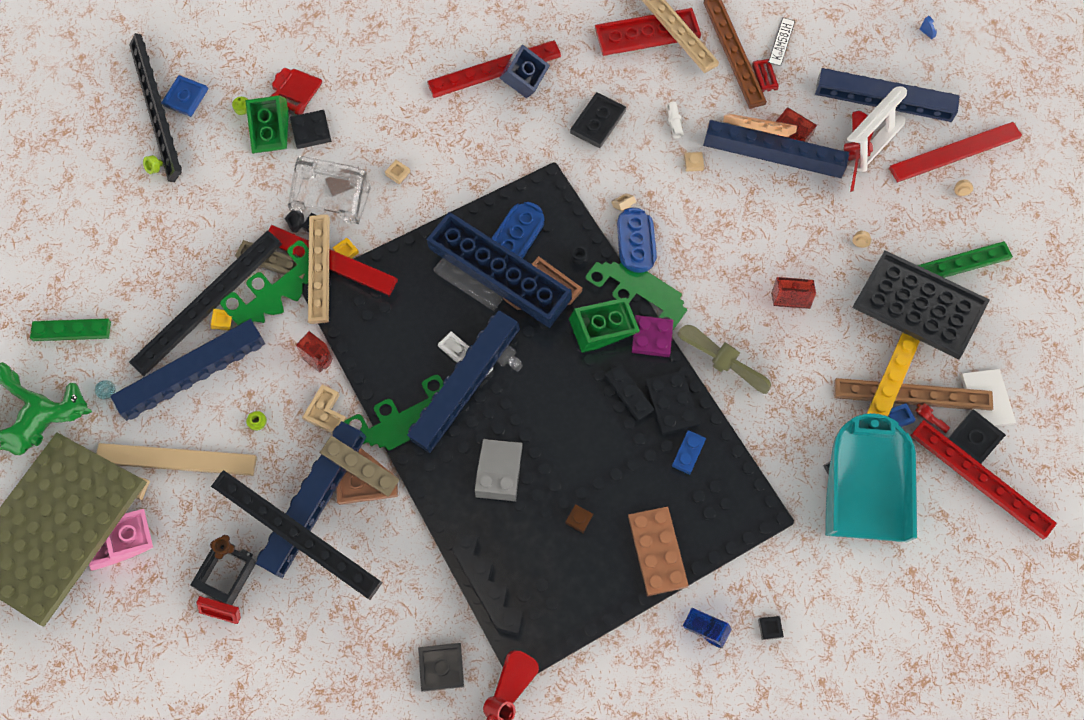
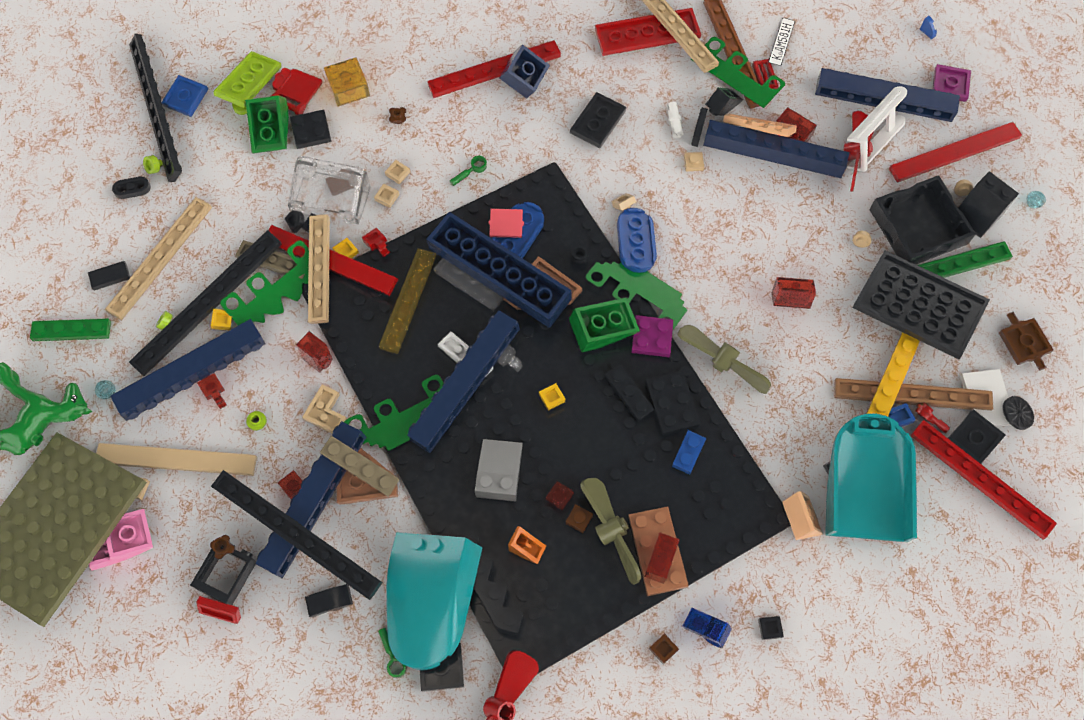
none -> black tile [88,261,130,291]
none -> tan tile [105,197,212,321]
none -> black plate [112,176,151,199]
none -> lime tile [155,311,173,330]
none -> clear red plate [197,373,227,409]
none -> lime tile [213,51,282,108]
none -> clear red plate [277,470,302,499]
none -> black slope [305,584,353,617]
none -> clear yellow brick [324,57,370,107]
none -> red plate [361,228,390,257]
none -> tan plate [374,184,400,208]
none -> green piece [378,628,407,678]
none -> clear yellow plate [379,248,436,354]
none -> teal windscreen [386,532,482,670]
none -> reddish brown plate [389,107,406,124]
none -> green piece [450,155,487,186]
none -> coral piece [488,209,524,238]
none -> orange slope [508,526,546,564]
none -> yellow plate [539,383,566,410]
none -> clear red plate [546,481,574,510]
none -> olive piece [581,478,641,585]
none -> clear red brick [644,532,680,584]
none -> reddish brown plate [649,633,679,665]
none -> green piece [690,37,785,108]
none -> black tile [691,107,708,147]
none -> black slope [705,87,743,116]
none -> light nougat slope [782,491,823,540]
none -> black tile [869,175,976,265]
none -> magenta plate [933,64,971,102]
none -> black slope [958,171,1019,238]
none -> reddish brown plate [999,312,1053,371]
none -> black wheel [1003,396,1034,430]
none -> clear light blue plate [1027,191,1046,208]

